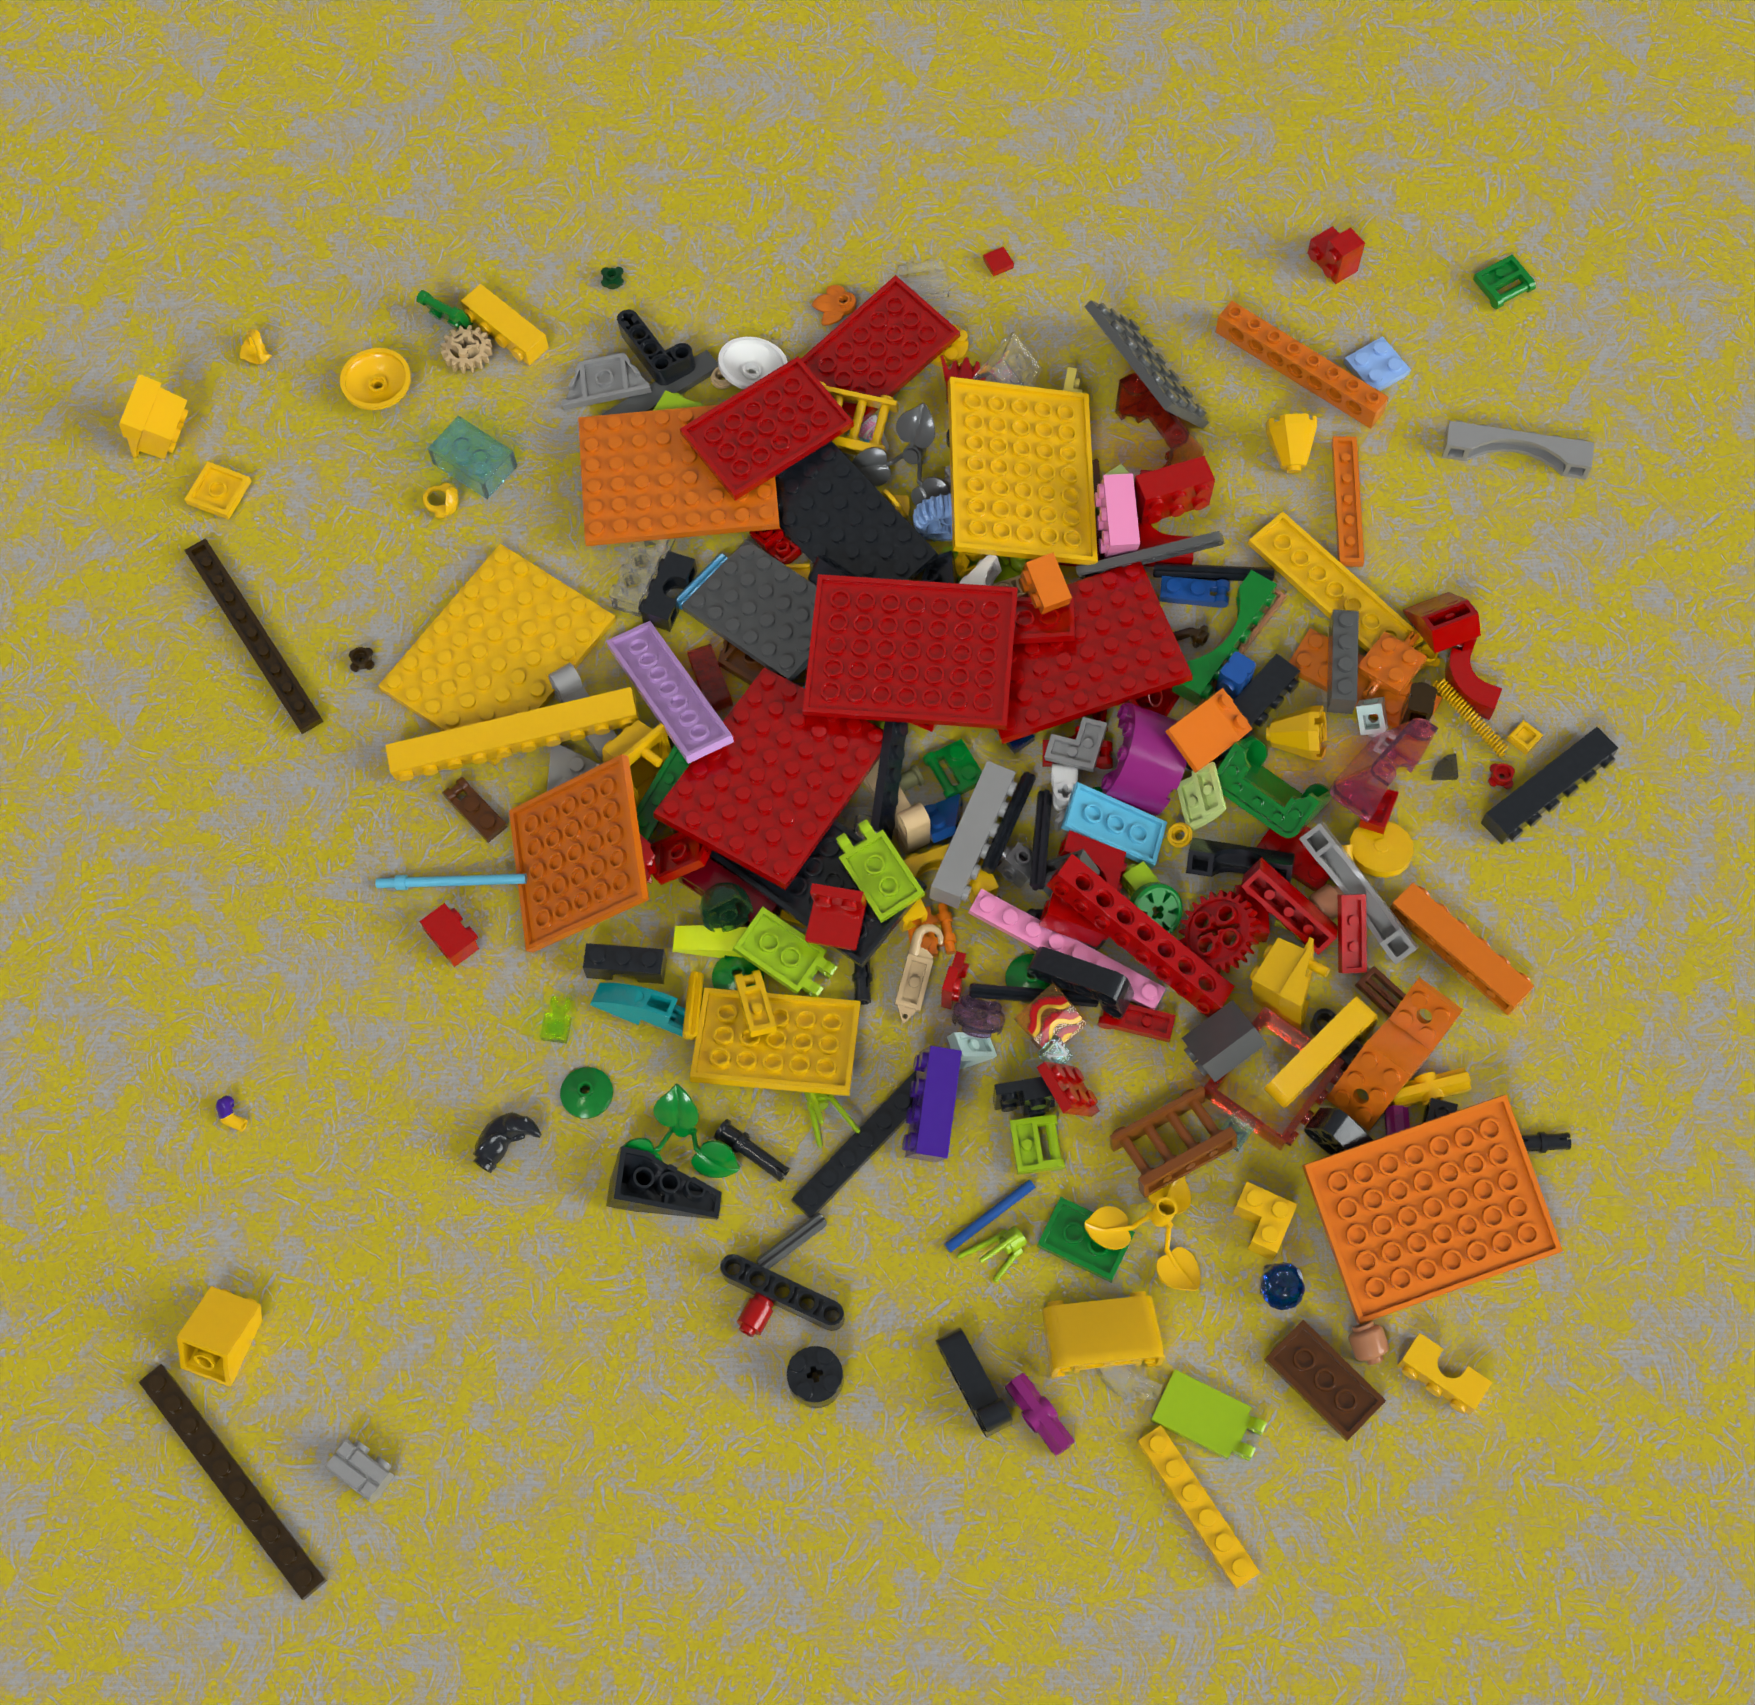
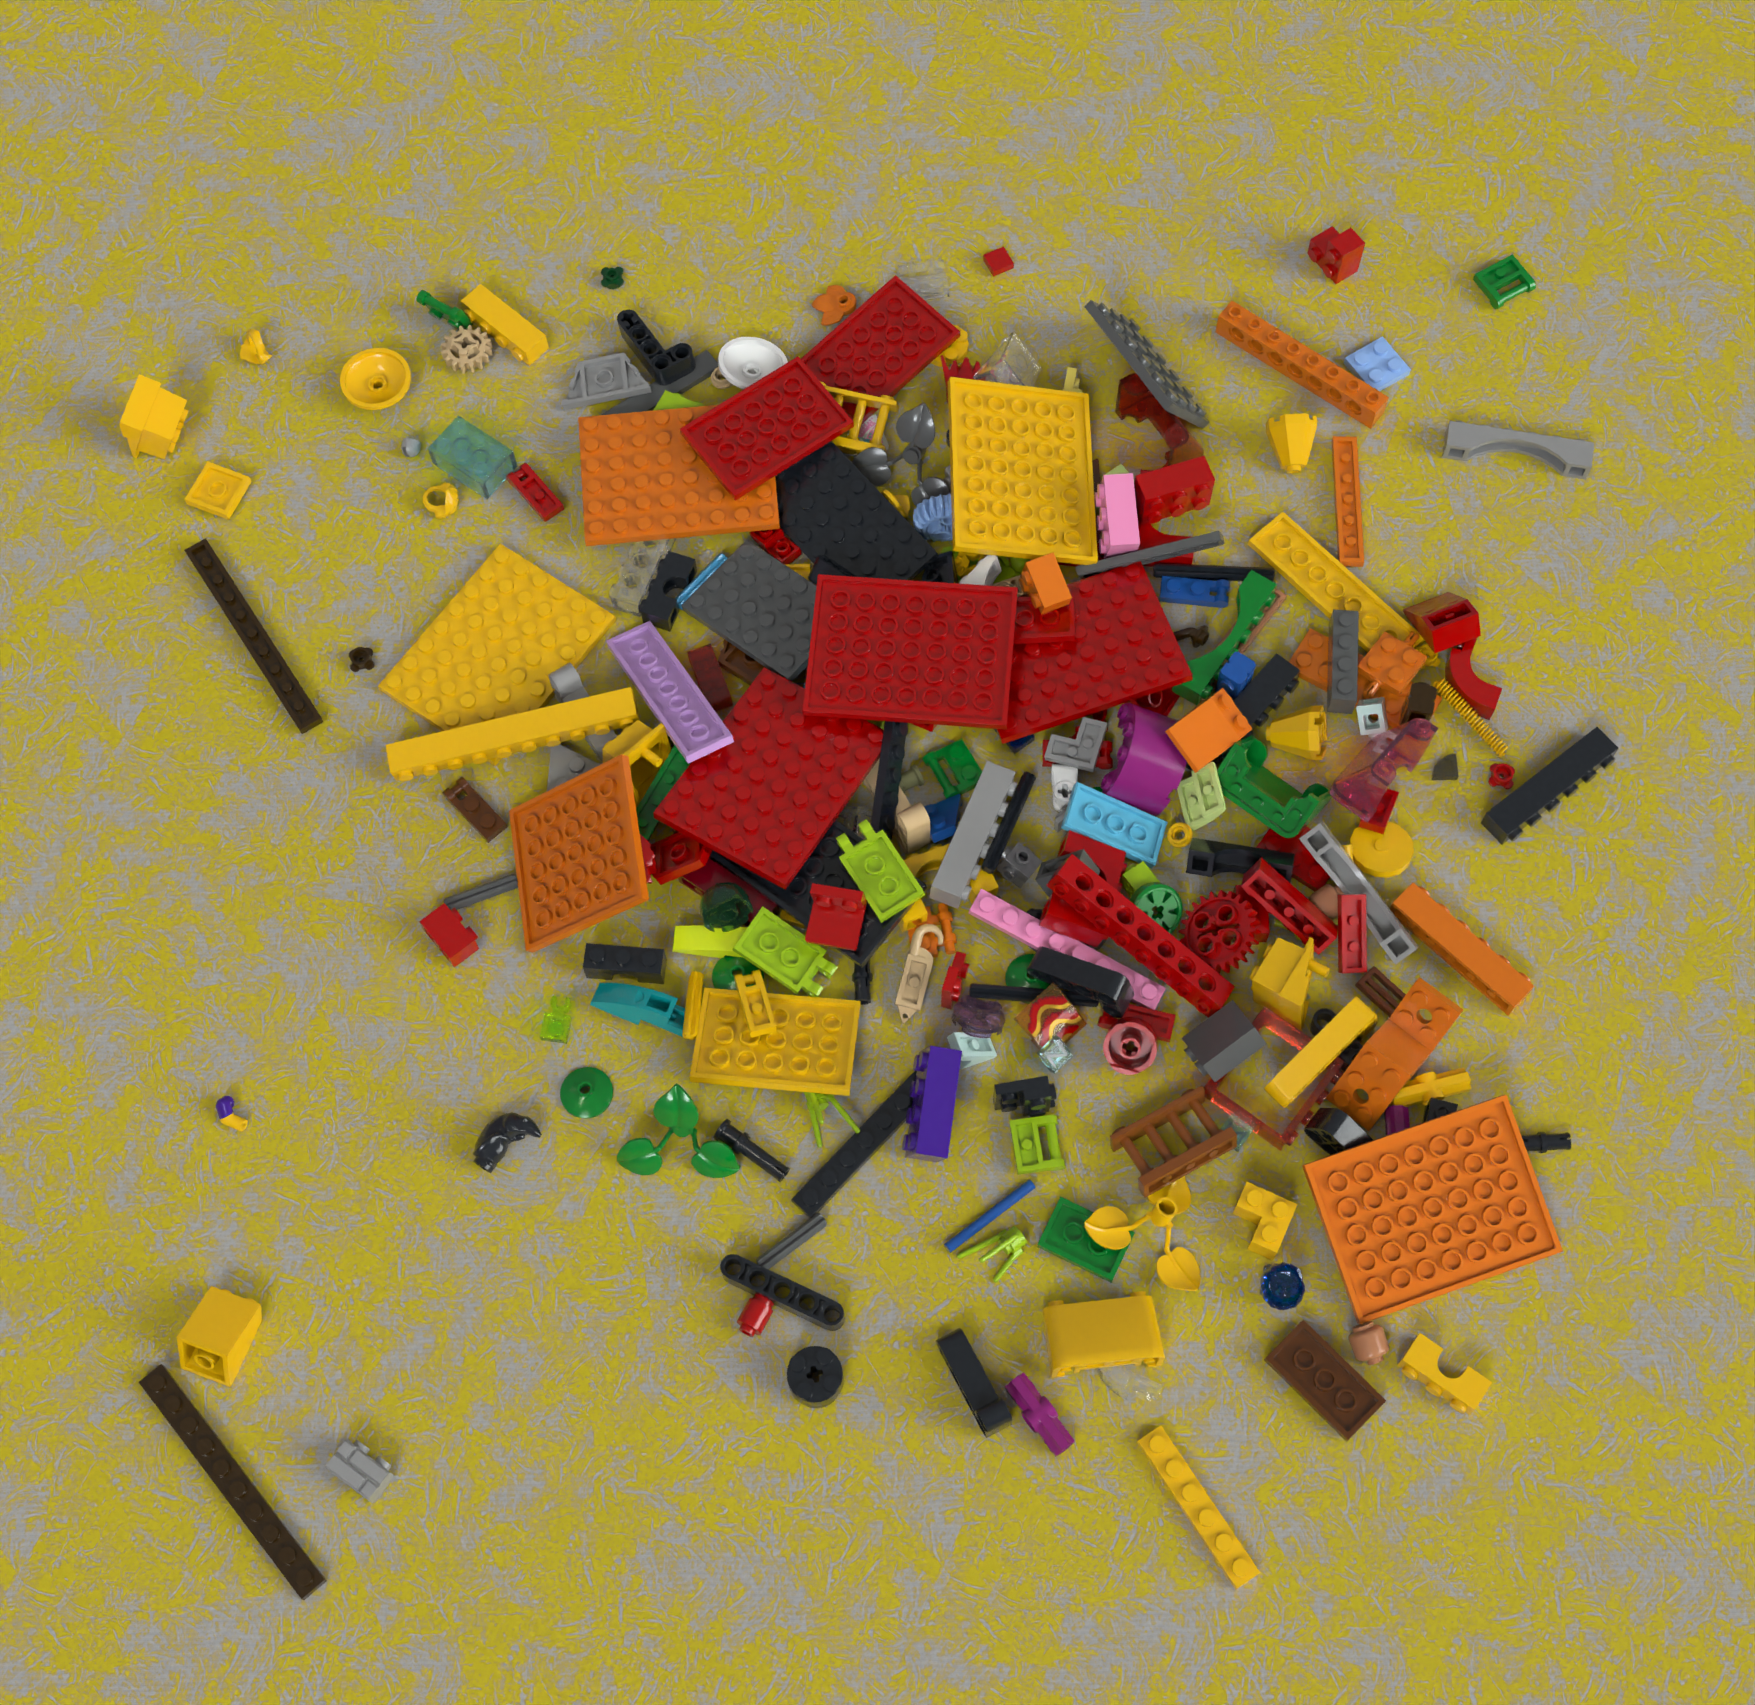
medium azure bar [375,874,527,890] -> none
black wedge [606,1146,722,1220] -> none
black axle [1029,789,1052,891] -> none
red plate [1036,1061,1100,1117] -> none
lime tile [1151,1369,1267,1461] -> none
yellow tile [1506,720,1543,755] -> none
none -> light grey hinge [401,438,421,457]
none -> dark grey axle [444,874,518,910]
none -> red plate [506,462,564,522]
none -> brick [1103,1017,1158,1075]

